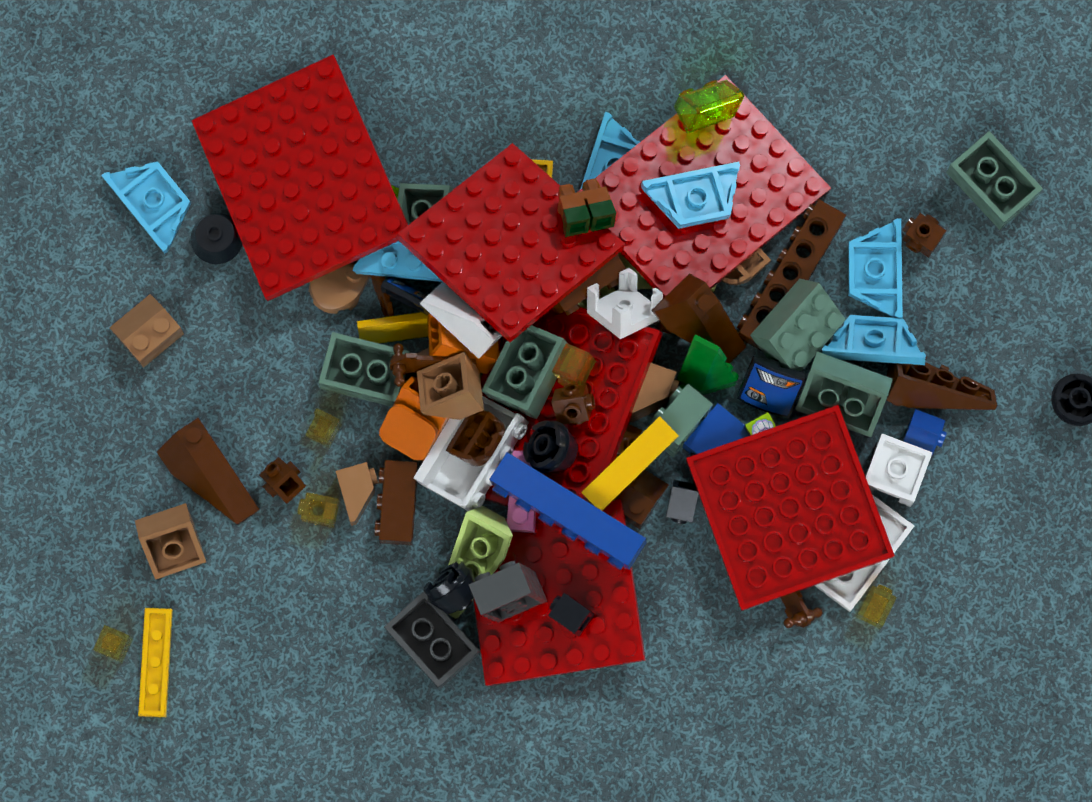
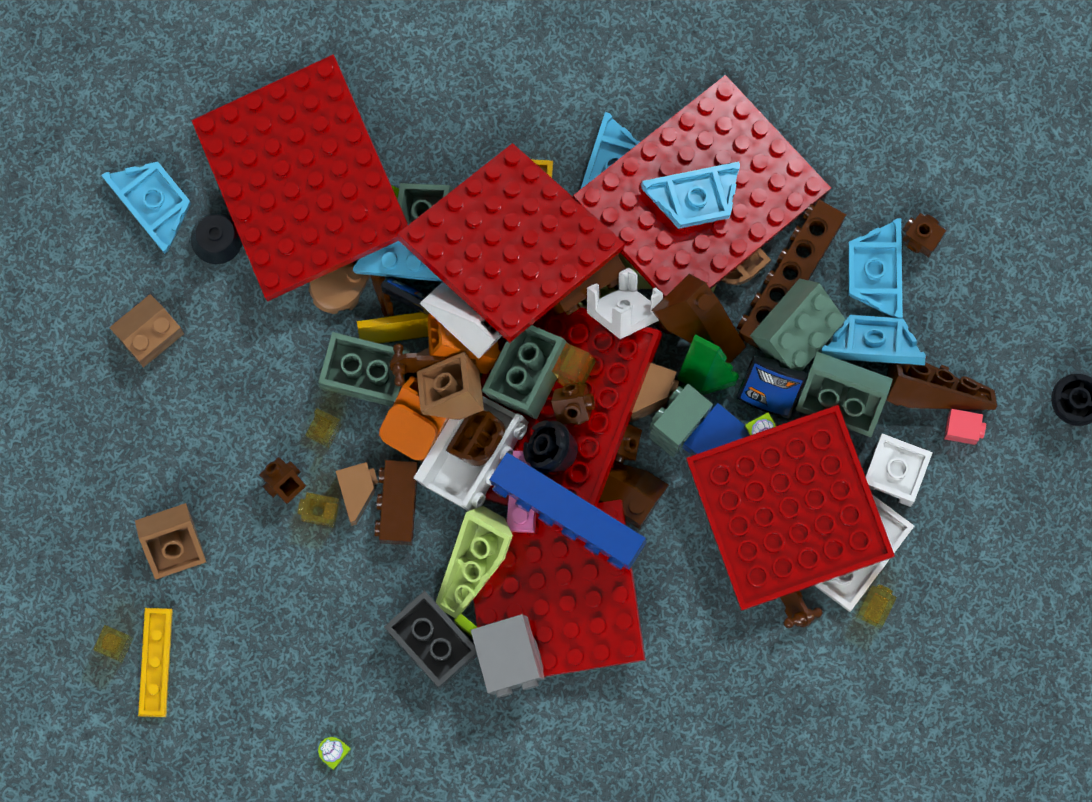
reddish brown wedge [157,418,260,525] -> none
black cone [423,561,475,614] -> none
dark grey brick [469,561,547,623] -> none
black brick [549,593,595,636] -> none
hips [557,178,616,237] -> none
yellow tile [581,416,679,511] -> none
black brick [666,480,699,524] -> none
clear neon green slope [674,80,745,133] -> none
blue brick [903,409,947,455] -> none
sand green brick [946,131,1043,230] -> none
none -> tile [318,737,351,770]
none -> lime tile [454,613,478,639]
none -> light grey brick [471,614,545,698]
none -> coral brick [944,409,986,445]

